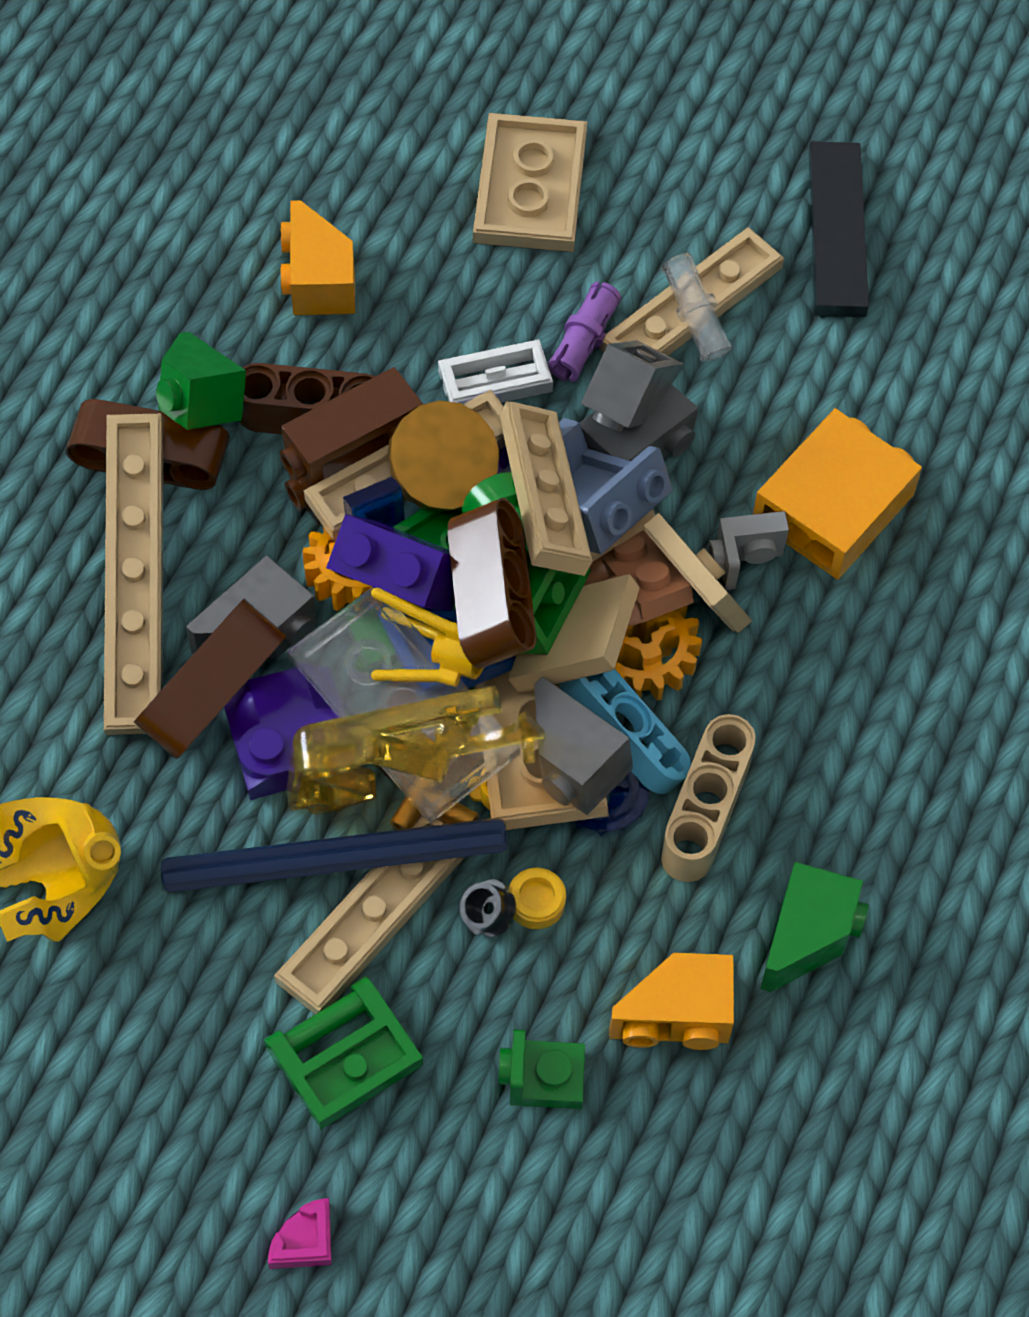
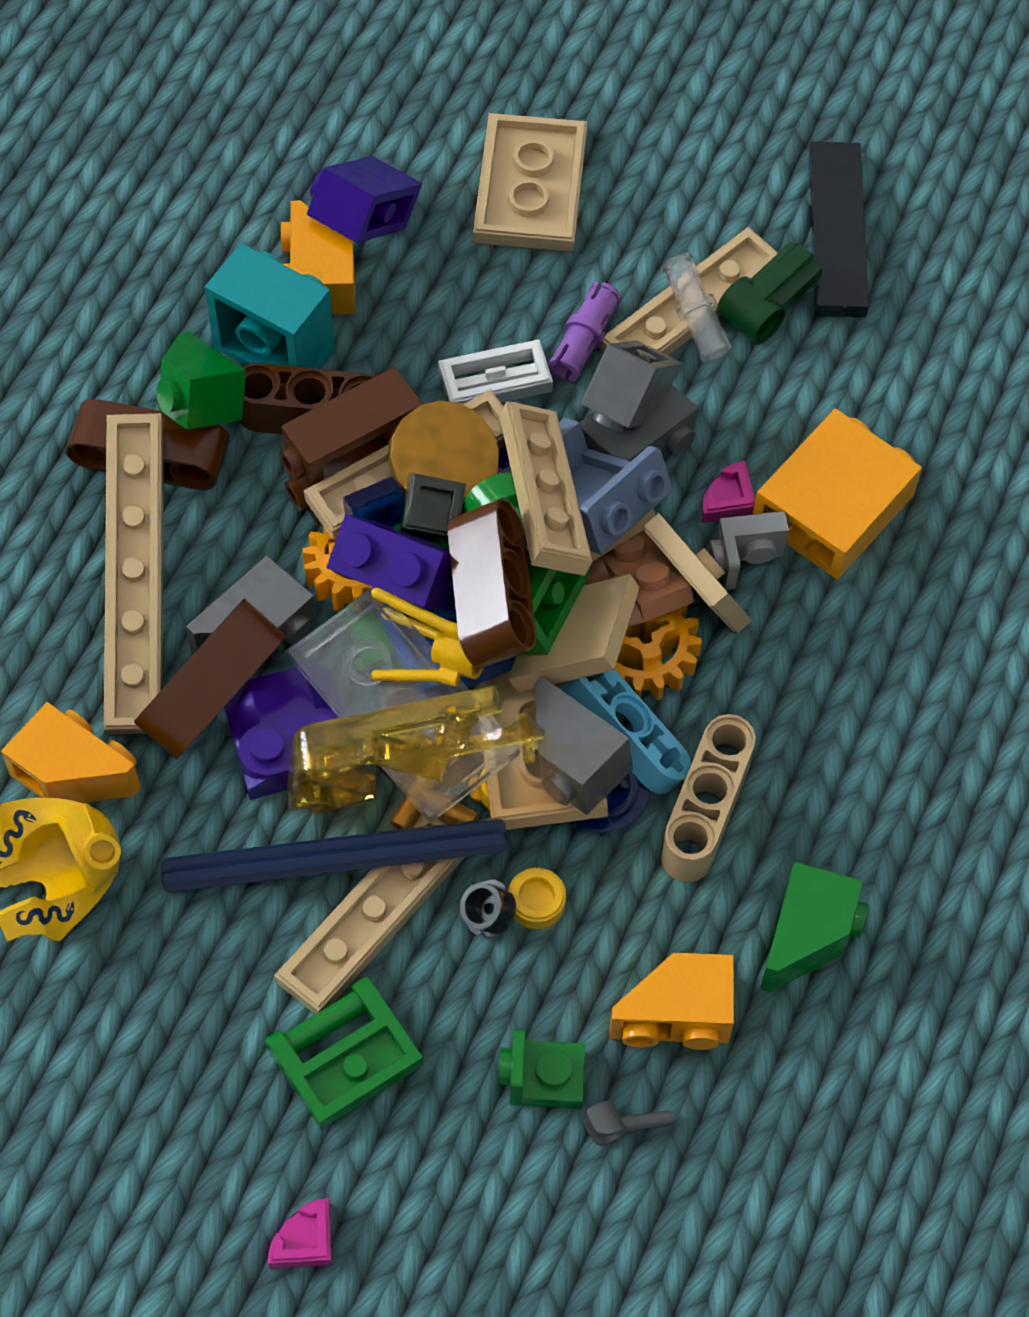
none -> light orange slope [1,702,141,803]
none -> teal brick [204,243,335,369]
none -> dark purple brick [306,156,423,243]
none -> pearl dark grey tile [400,473,466,540]
none -> dark grey hand [583,1100,673,1146]
none -> dark pink tile [702,461,755,523]
none -> dark green piece [717,242,822,345]

